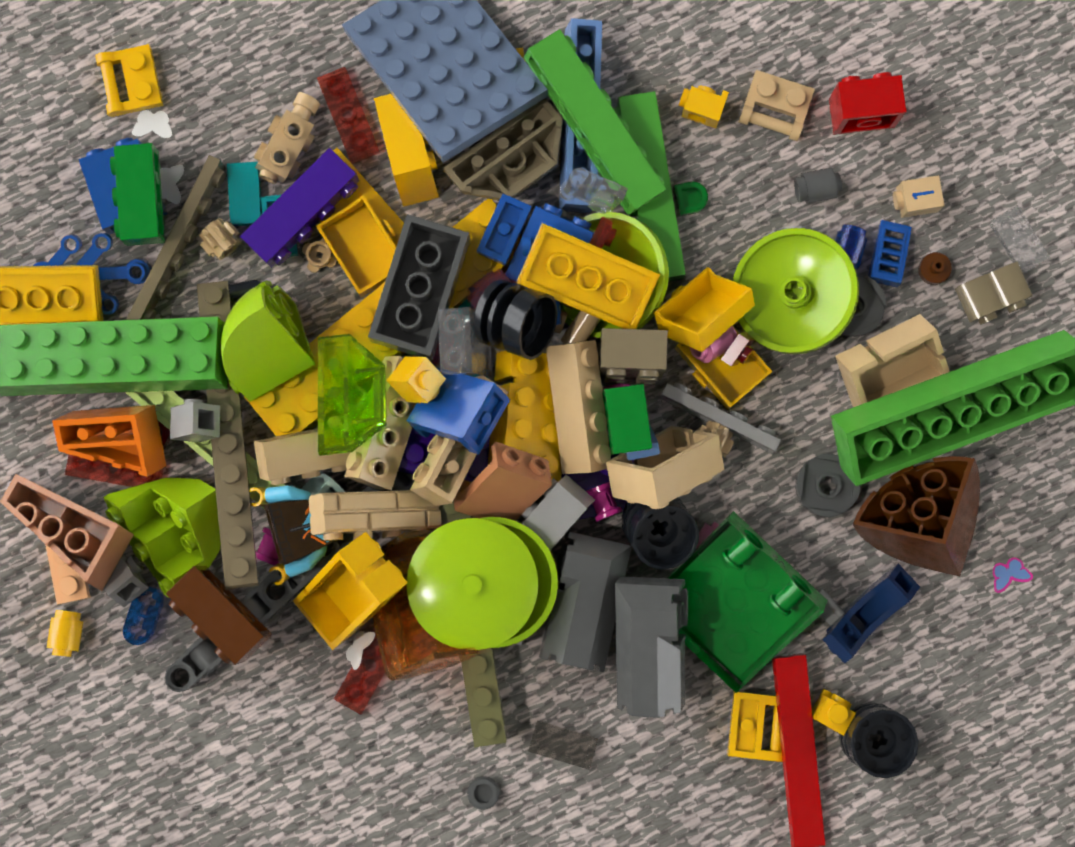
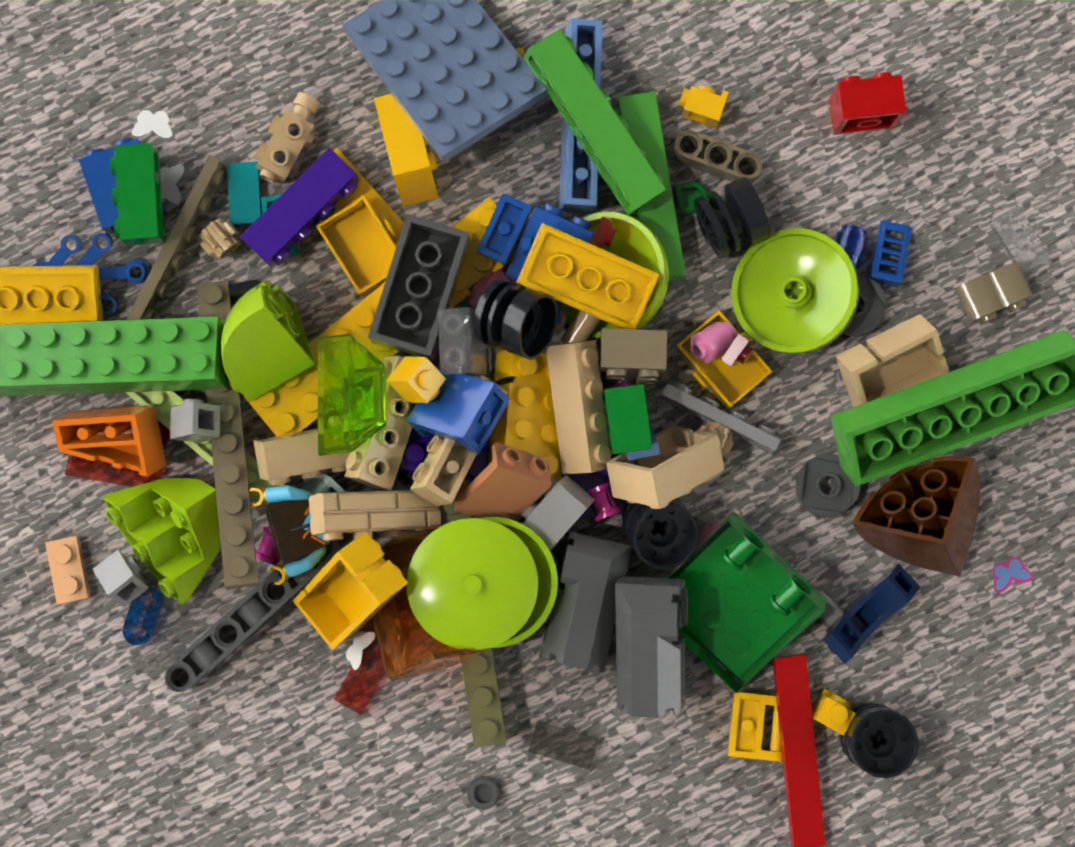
nougat wedge [0,474,134,591] -> none
yellow brick [46,610,83,657] -> none
yellow plate [95,44,164,117] -> none
reddish brown brick [166,566,273,665] -> none
tan plate [302,238,337,273] -> none
clear red tile [317,67,380,164] -> none
dark tan wedge [443,98,563,201] -> none
clear plate [559,168,628,214] -> none
yellow container [654,267,755,352] -> none
tan plate [738,70,815,141] -> none
dark grey brick [794,167,842,204] -> none
tan brick [893,175,944,218] -> none
reddish brown tile [918,252,952,285] -> none
none -> dark tan beam [673,130,762,184]
none -> black wheel [694,177,771,259]

